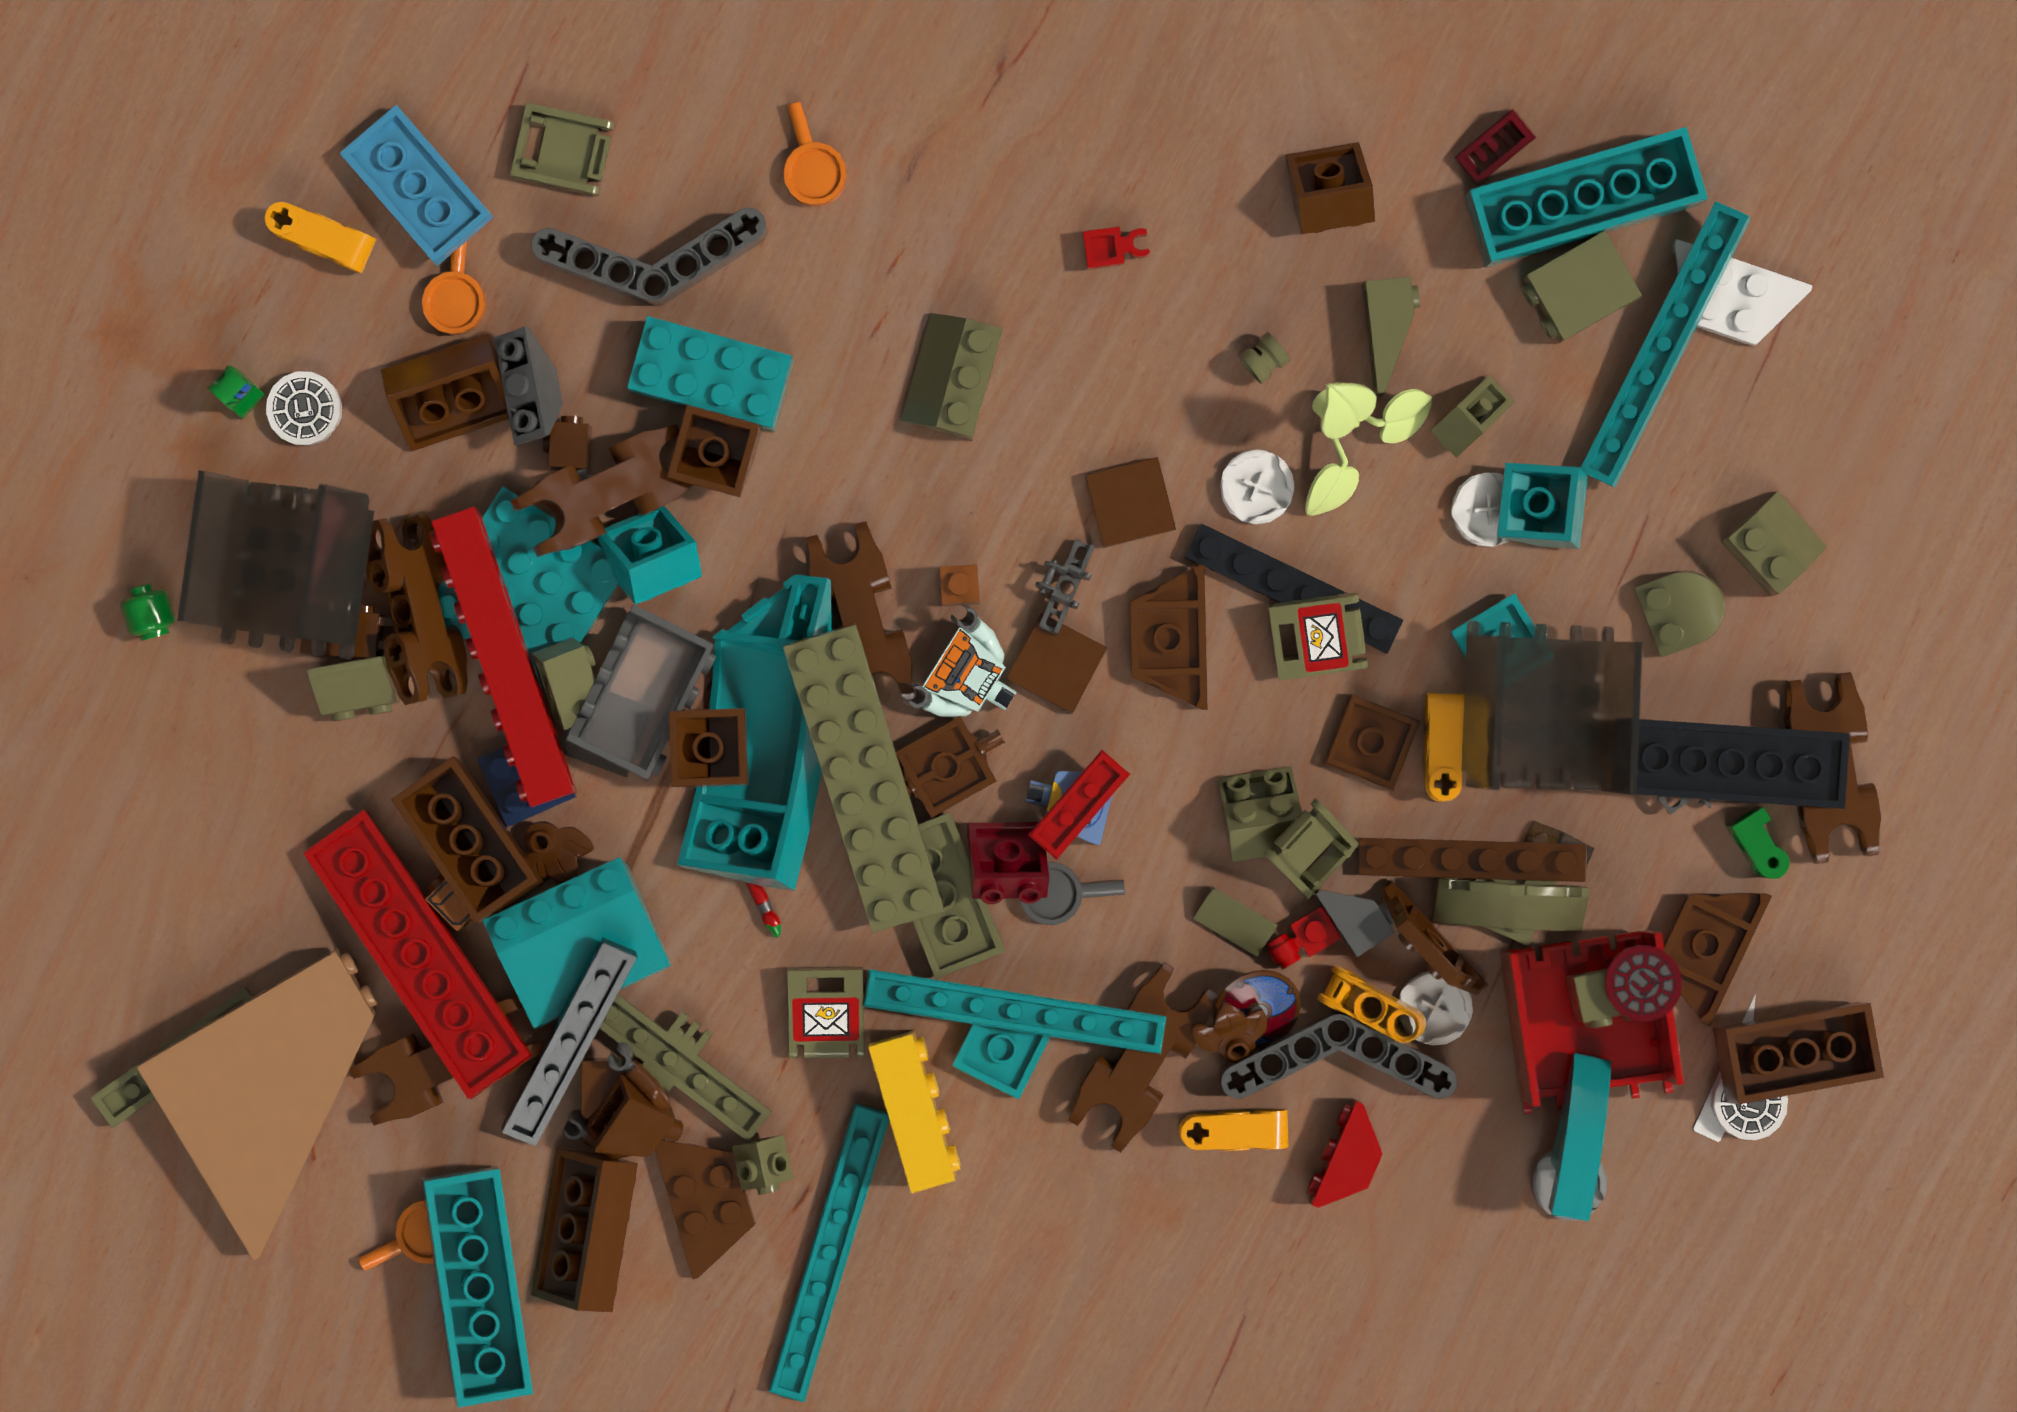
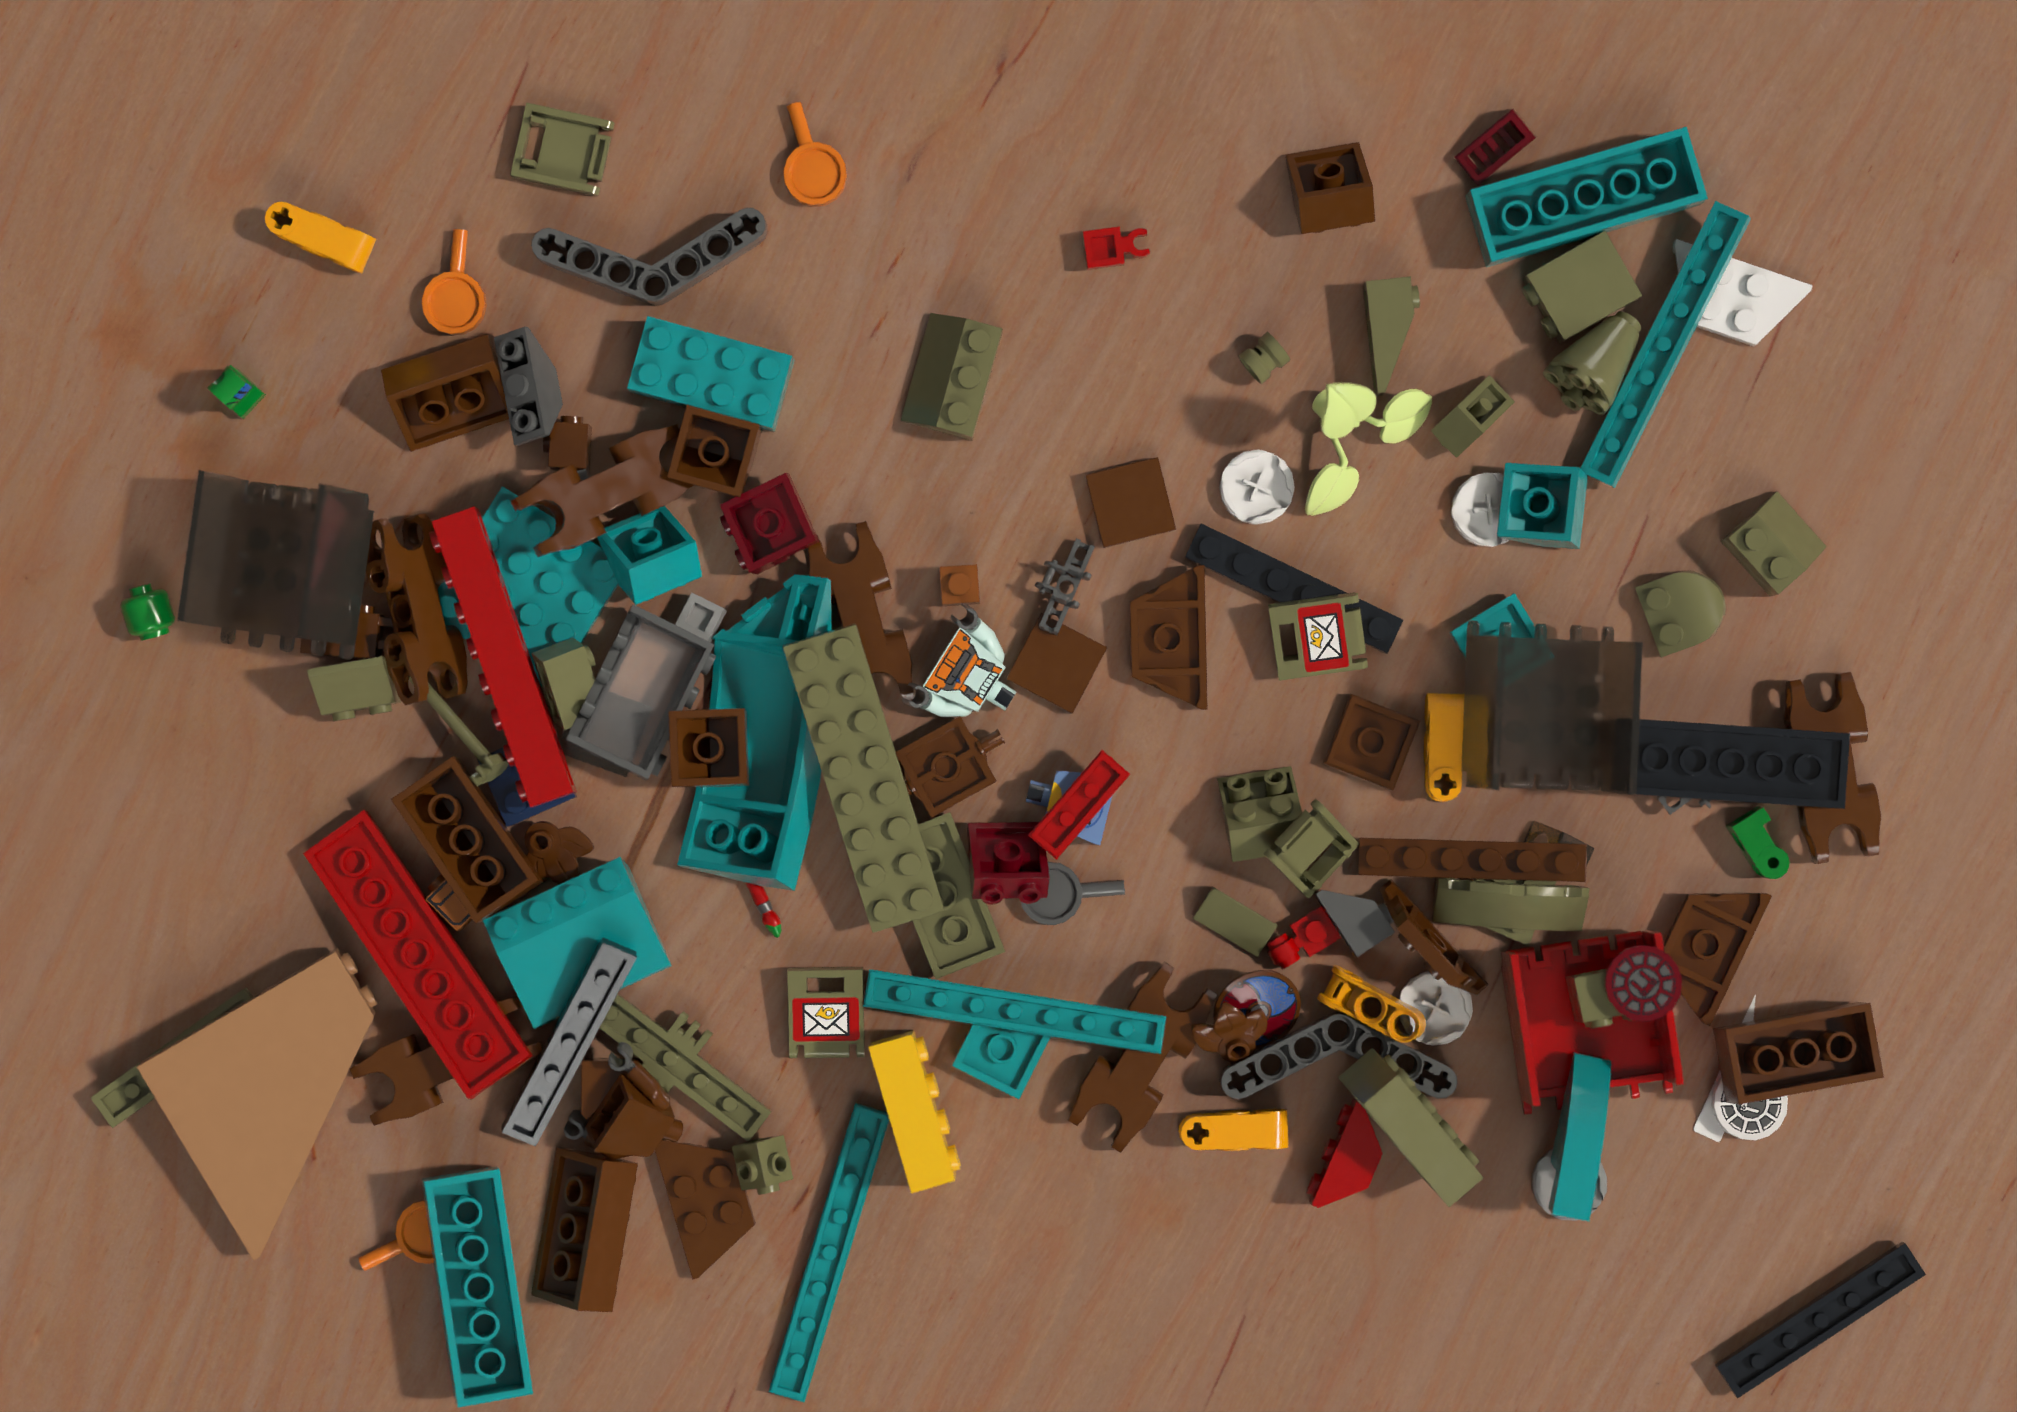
tile [266,371,342,446] -> none
dark azure plate [340,105,494,266] -> none
none -> olive piece [409,676,509,787]
none -> light grey plate [675,592,727,642]
none -> dark red plate [720,473,820,575]
none -> olive brick [1338,1048,1484,1207]
none -> olive cone [1543,311,1641,415]
none -> black plate [1715,1242,1926,1398]

